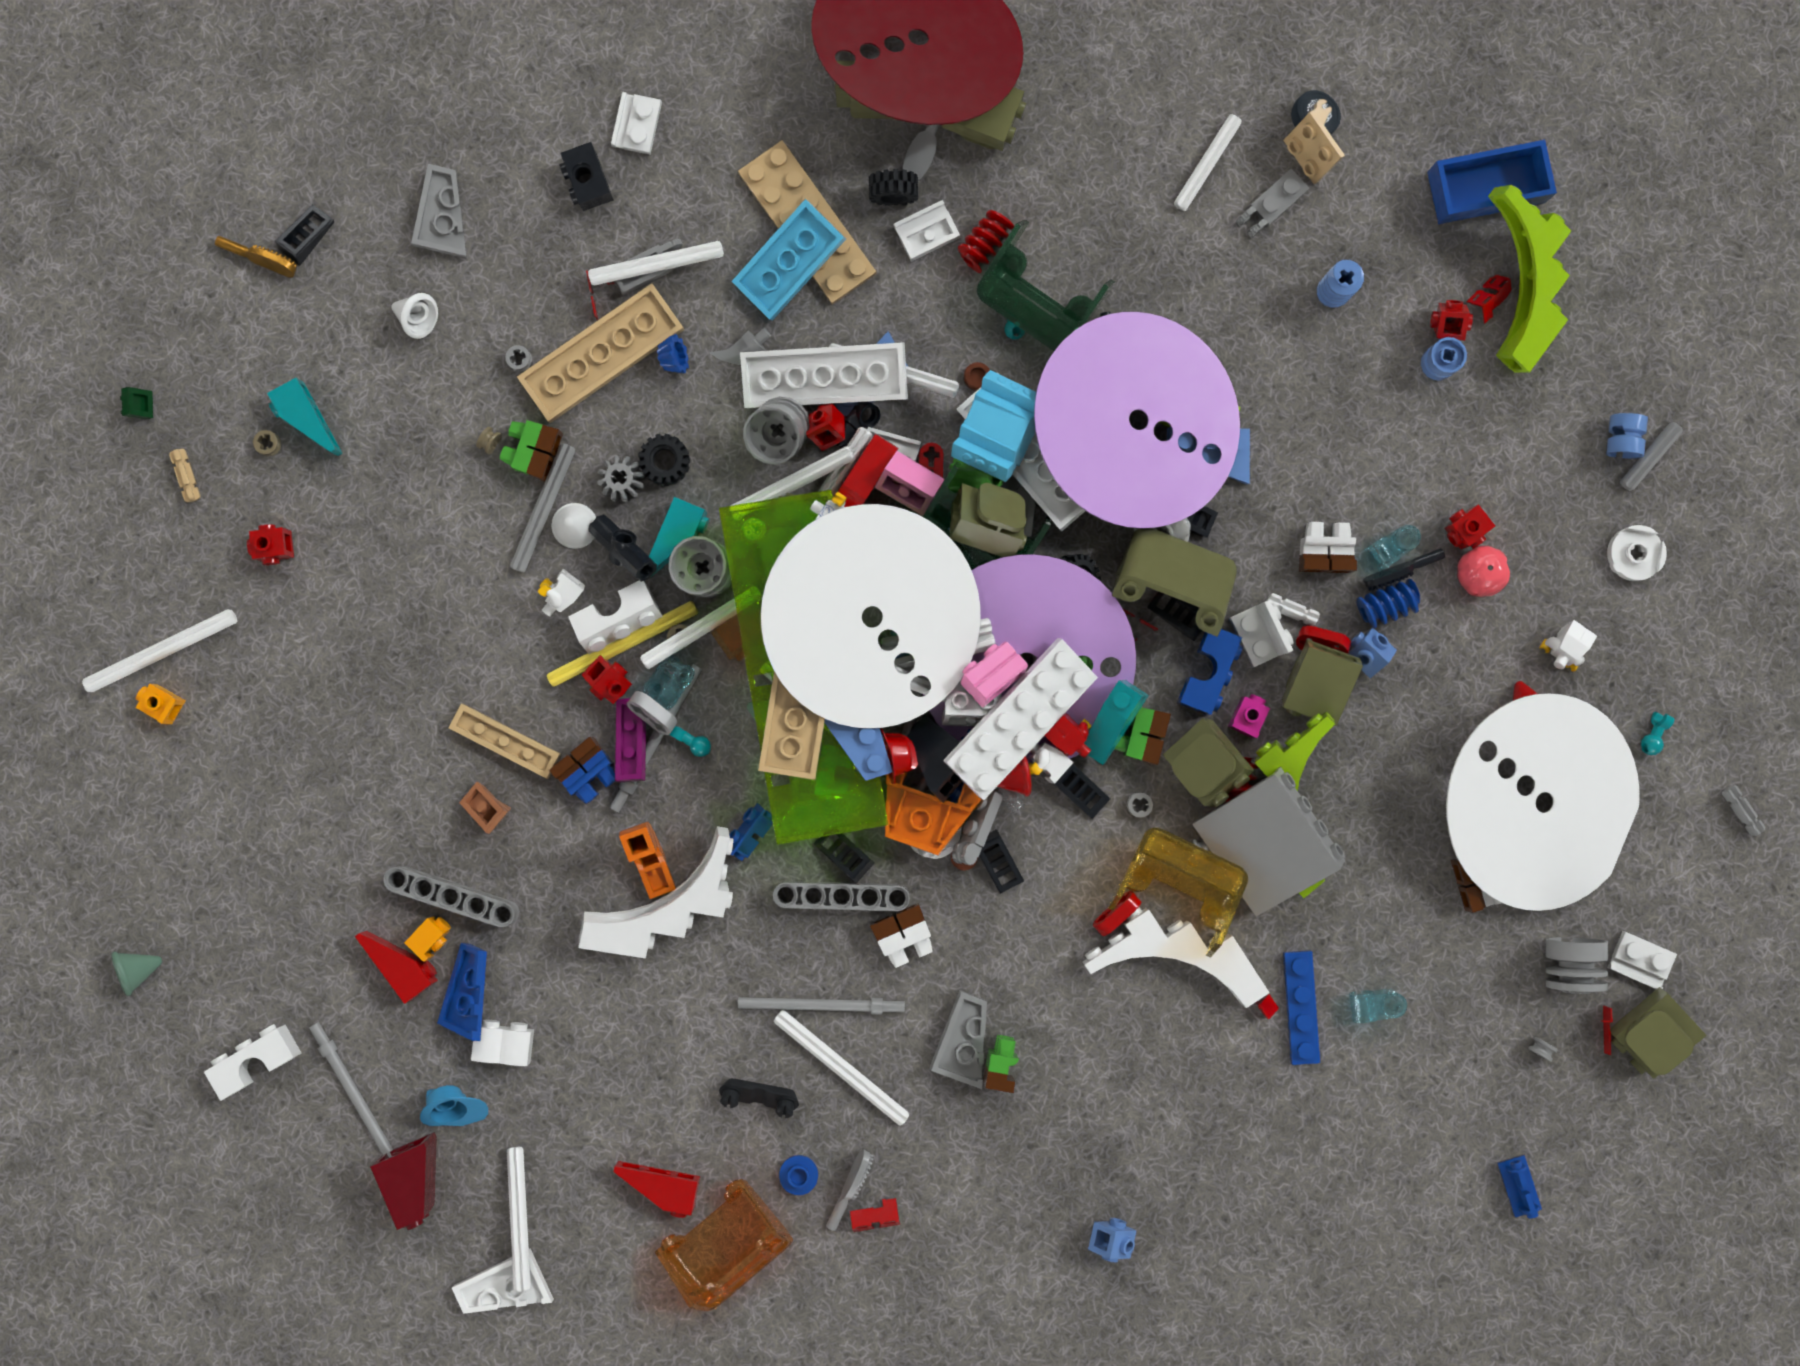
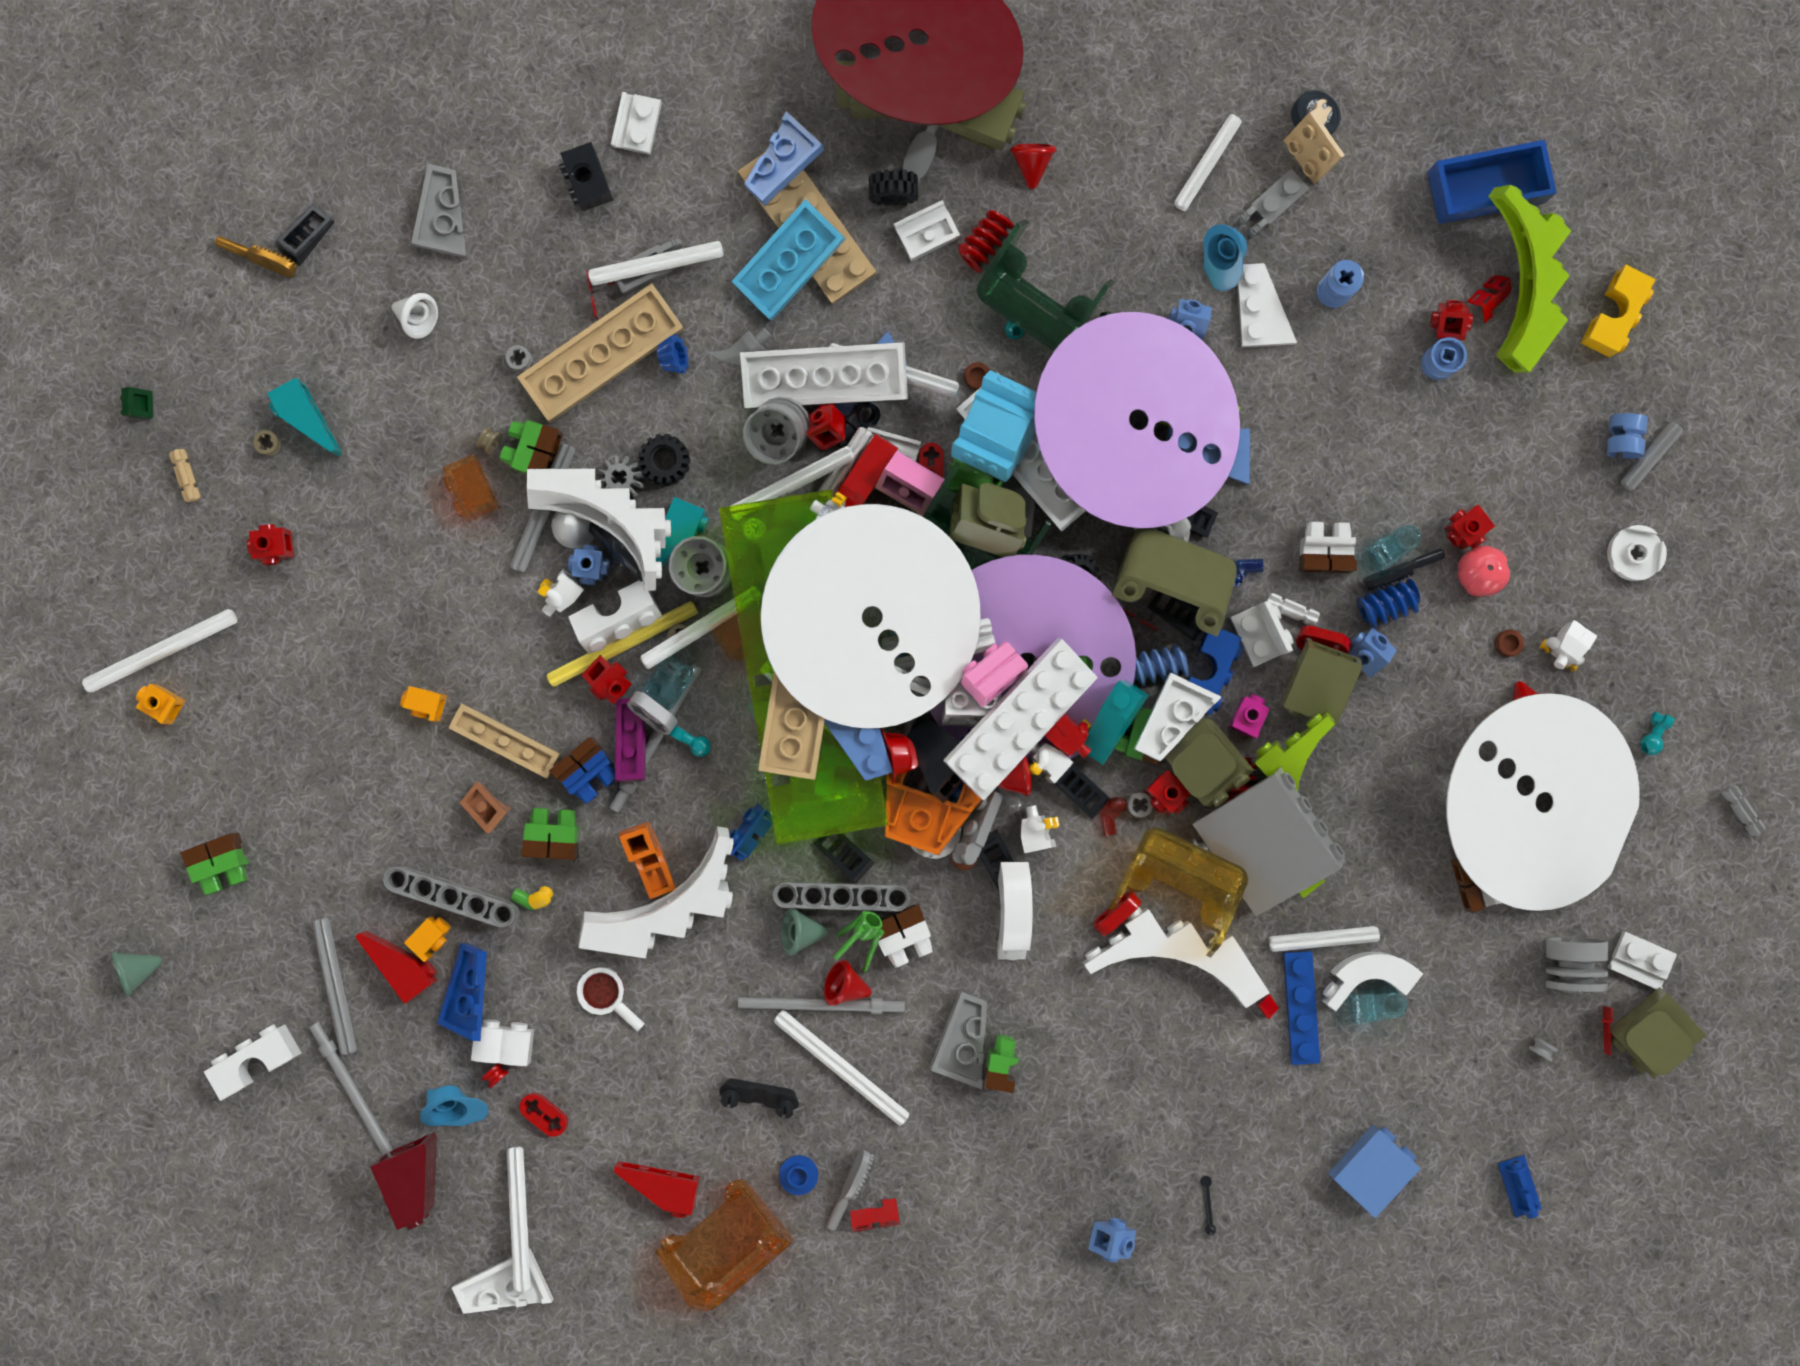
none -> bright green hips [180,833,249,895]
none -> light grey axle [312,918,357,1055]
none -> light orange brick [400,686,447,722]
none -> clear orange piece [442,454,500,521]
none -> red bush [481,1063,509,1089]
none -> yellow arm [510,886,553,910]
none -> red beam [519,1092,568,1137]
none -> bright green hips [521,808,580,860]
none -> white arch [527,469,671,591]
none -> medium blue brick [568,545,610,586]
none -> piece [576,967,645,1032]
none -> medium blue wing [744,111,824,206]
none -> sand green hat [781,908,828,956]
none -> red hat [824,960,872,1006]
none -> bright green plant [834,911,884,973]
none -> white arch [997,862,1033,960]
none -> red hat [1010,144,1057,189]
none -> white piece [1021,805,1060,853]
none -> clear red arm [1100,797,1128,836]
none -> medium blue piece [1133,645,1189,687]
none -> white wing [1134,673,1221,761]
none -> red brick [1144,770,1191,815]
none -> medium blue brick [1168,299,1212,341]
none -> black hinge [1200,1176,1216,1235]
none -> dark azure piece [1204,224,1247,291]
none -> clear blue arm [1233,559,1264,587]
none -> white wing [1237,263,1297,348]
none -> white axle [1268,926,1380,952]
none -> white arch [1322,952,1423,1011]
none -> medium blue brick [1328,1125,1421,1218]
none -> copper tile [1494,629,1524,657]
none -> yellow arch [1580,265,1656,358]

